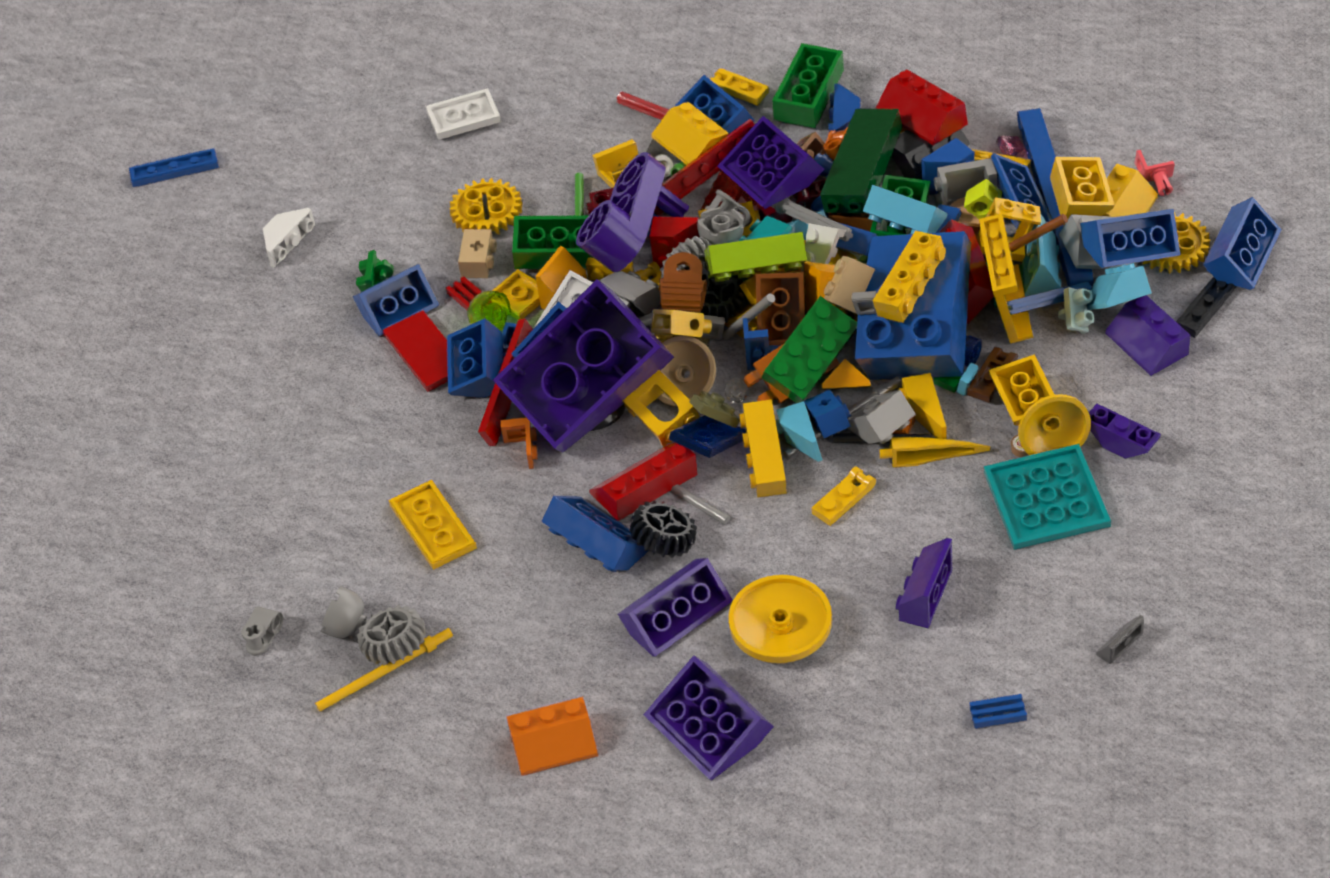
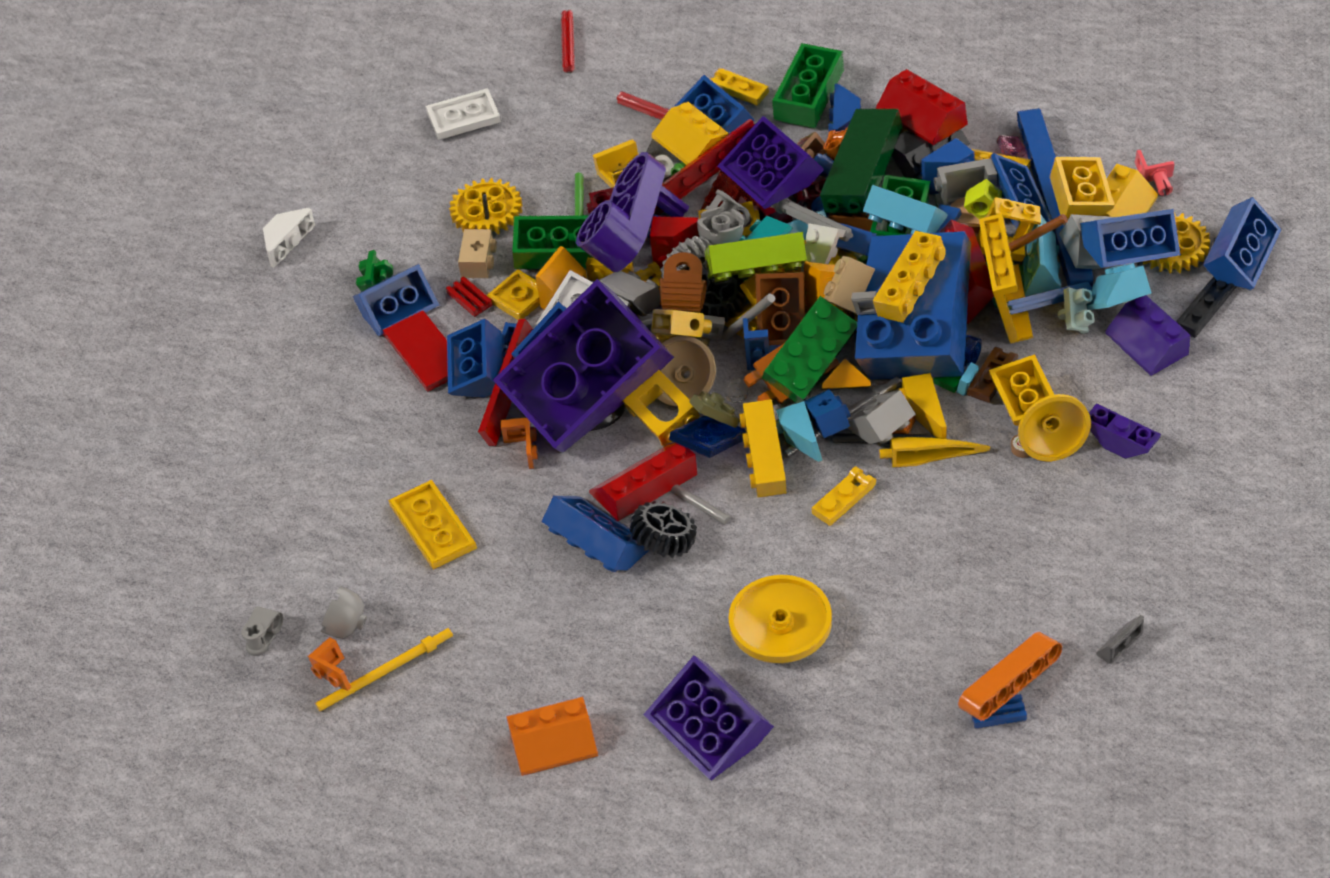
blue tile [129,148,219,187] -> none
light grey gear [357,605,426,666] -> none
clear neon green cylinder [467,291,511,332] -> none
dark purple slope [617,558,733,657] -> none
dark purple slope [895,538,952,628] -> none
teal plate [984,444,1111,550] -> none
none -> orange bracket [308,637,351,691]
none -> red axle [561,10,574,73]
none -> orange beam [958,632,1062,721]

